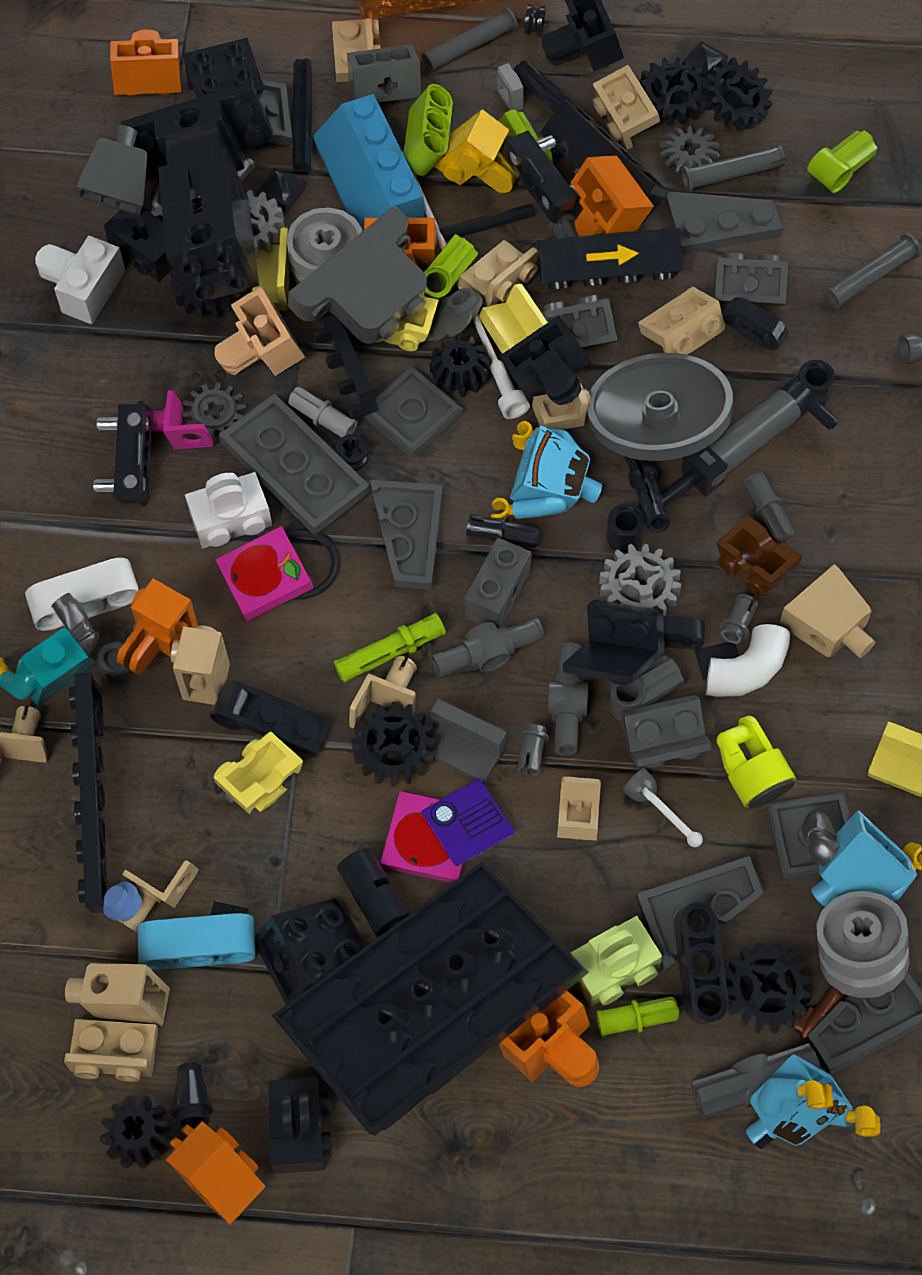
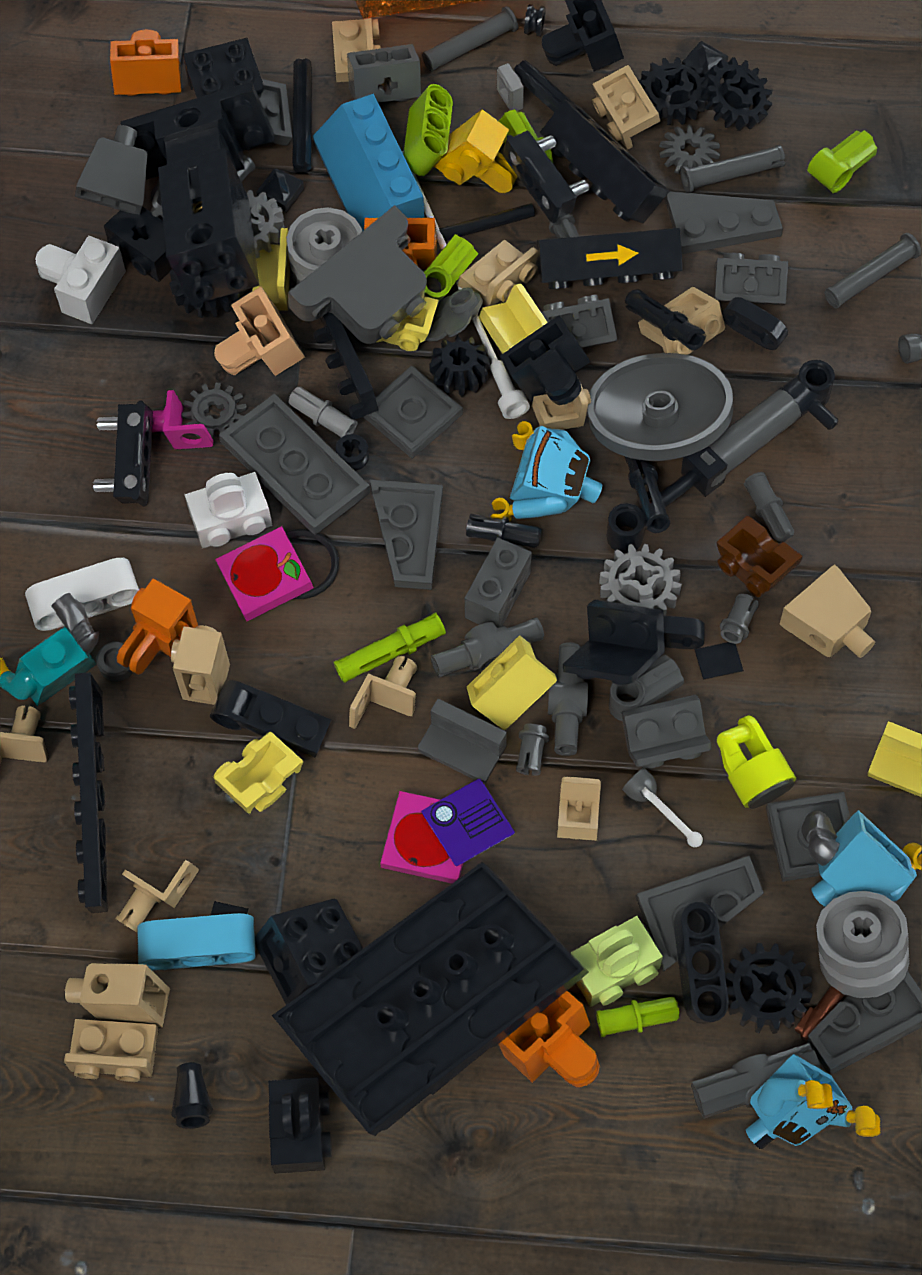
black gear [100,1096,173,1169] -> none
medium blue plate [103,881,141,921] -> none
orange brick [166,1122,266,1225] -> none
black pin [337,848,410,937] -> none
black gear [351,702,436,787] -> none
orange brick [570,156,654,236] -> none
white cylinder [705,624,790,697] -> none
none -> light yellow panel [467,635,557,730]
none -> black pin [625,289,706,351]

